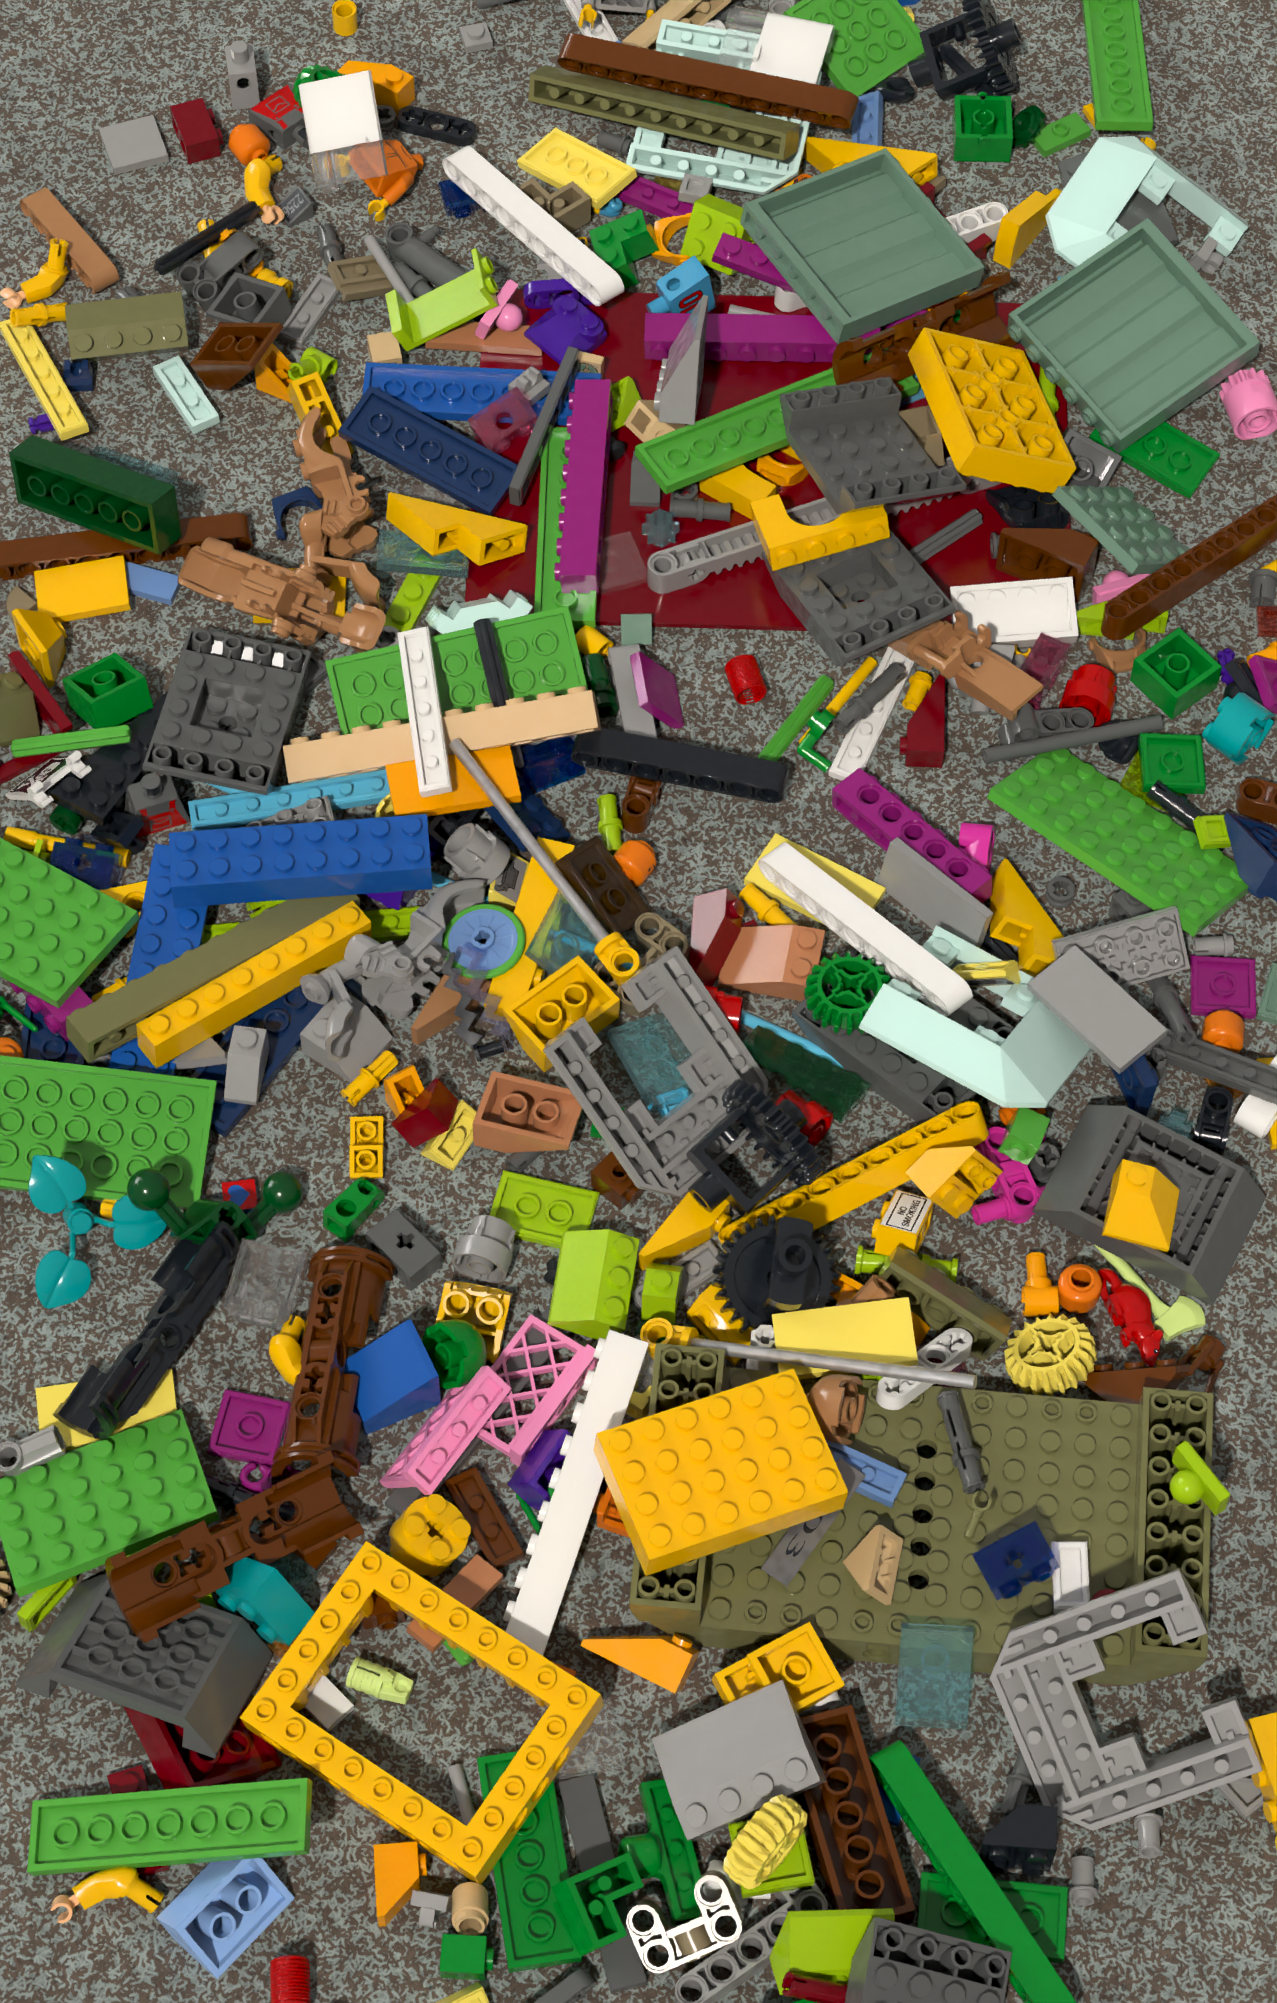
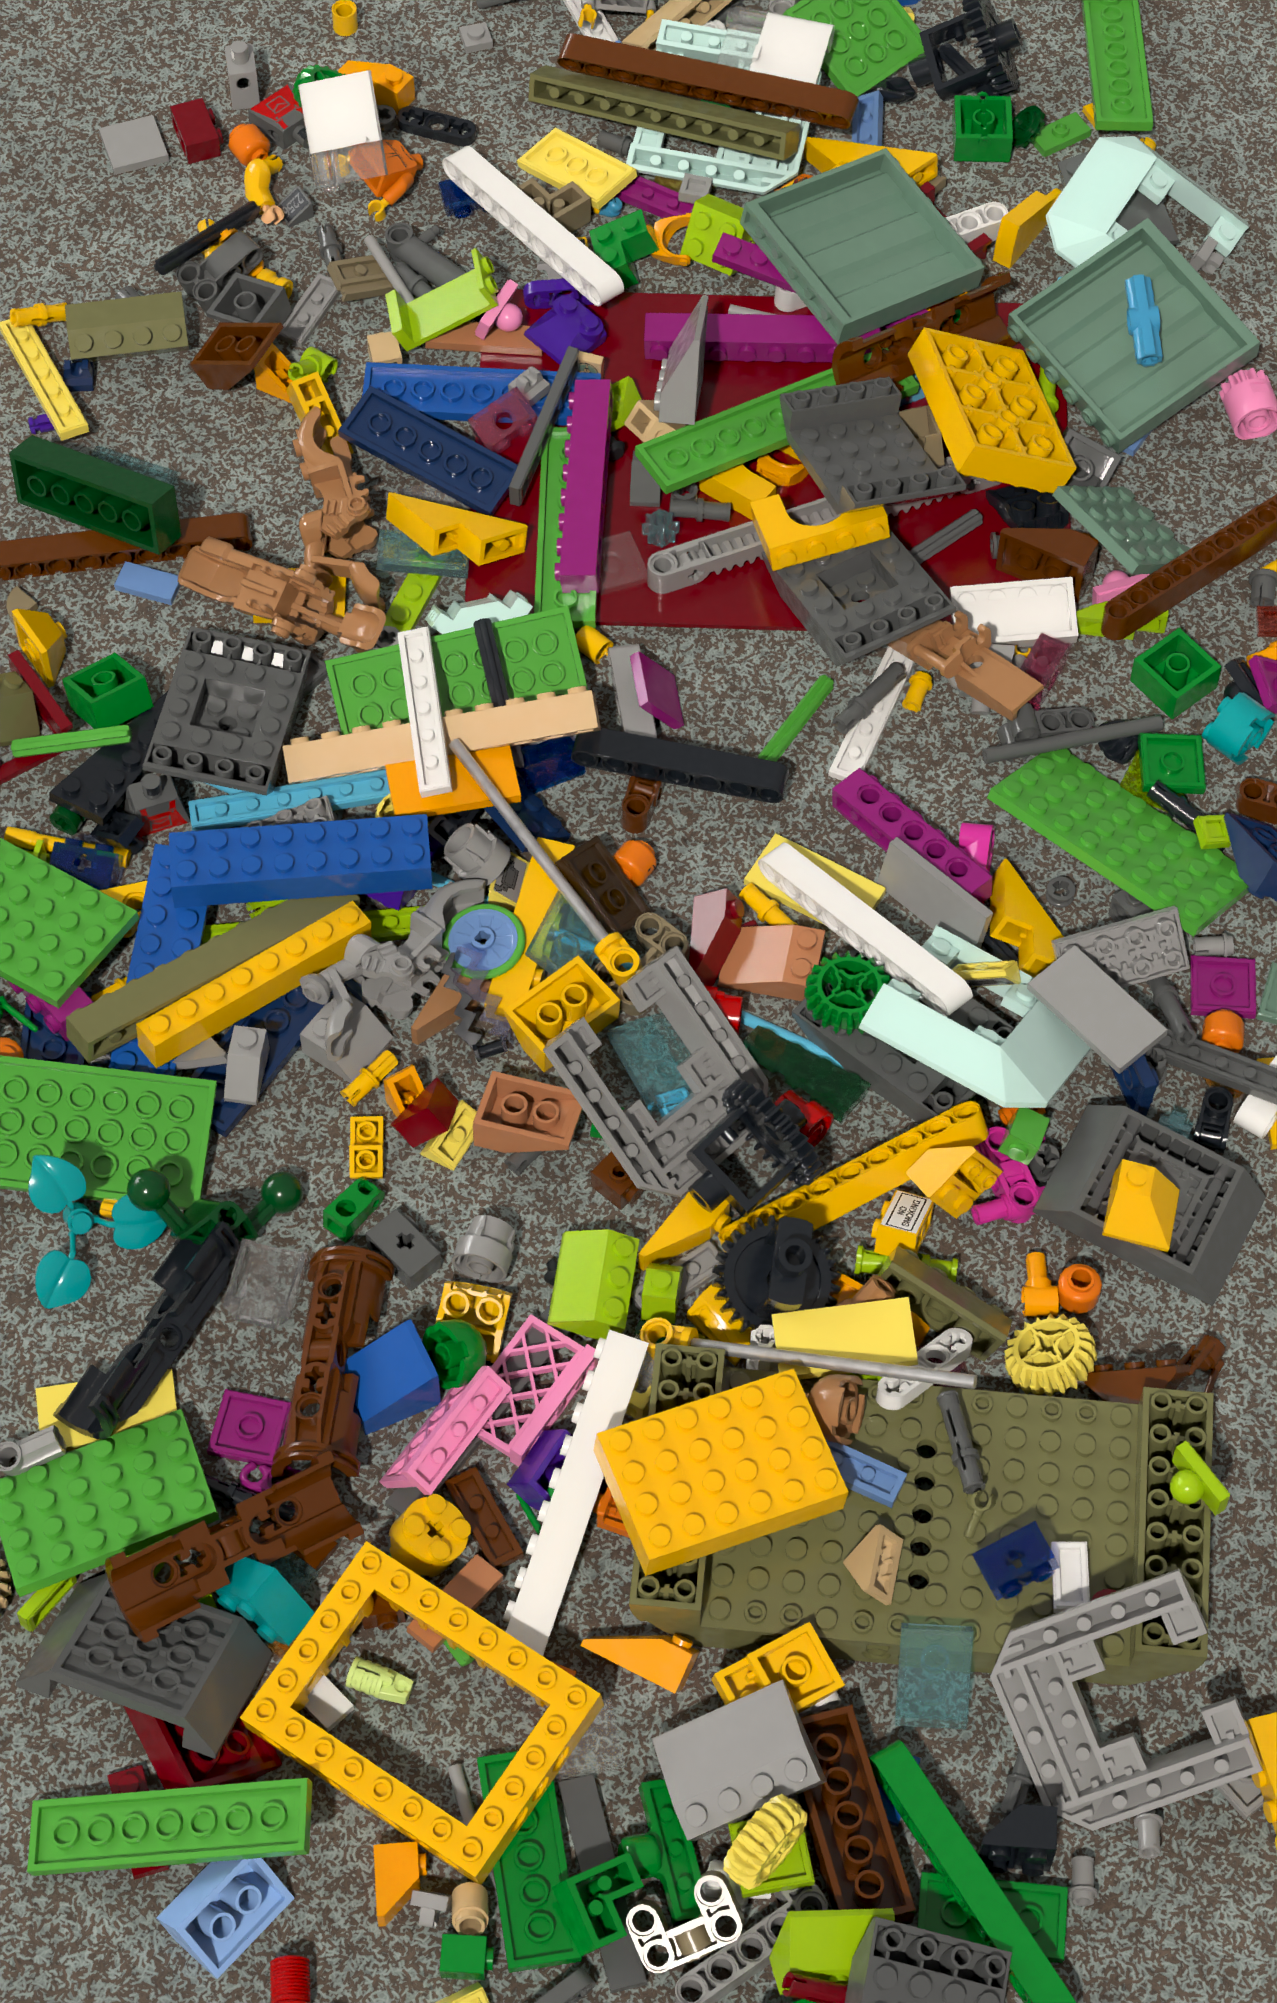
yellow arm [0,238,69,309] -> none
white flag [5,750,92,809] -> none
medium nougat beam [19,187,119,294] -> none
yellow tile [34,555,131,623] -> none
yellow arm [51,1866,164,1923] -> none
light aqua plate [153,355,220,434] -> none
red tile [222,1179,258,1214] -> none
yellow arm [269,1315,318,1393] -> none
dark blue helmet [272,486,323,541] -> none
lime tile [489,1170,600,1249] -> none
dark green axle [581,653,619,719] -> none
lime pin [597,794,623,856] -> none
sand green tile [621,613,652,645] -> none
dark azure torso [646,255,716,313] -> none
red piece [724,654,767,705] -> none
flat silver sticker [761,1458,866,1587] -> none
green plate [797,708,835,773] -> none
yellow bar [799,657,877,744] -> none
dark red slope [899,675,945,768] -> none
red piece [1059,664,1117,728] -> none
medium nougat helmet [1087,628,1147,674] -> none
green tile [1089,422,1221,499] -> none
yellowish green piece [1094,1245,1205,1342] -> none
red animal [1097,1268,1163,1367] -> none
dark purple piece [1217,648,1236,686] -> none
none -> dark azure piece [1125,274,1163,367]

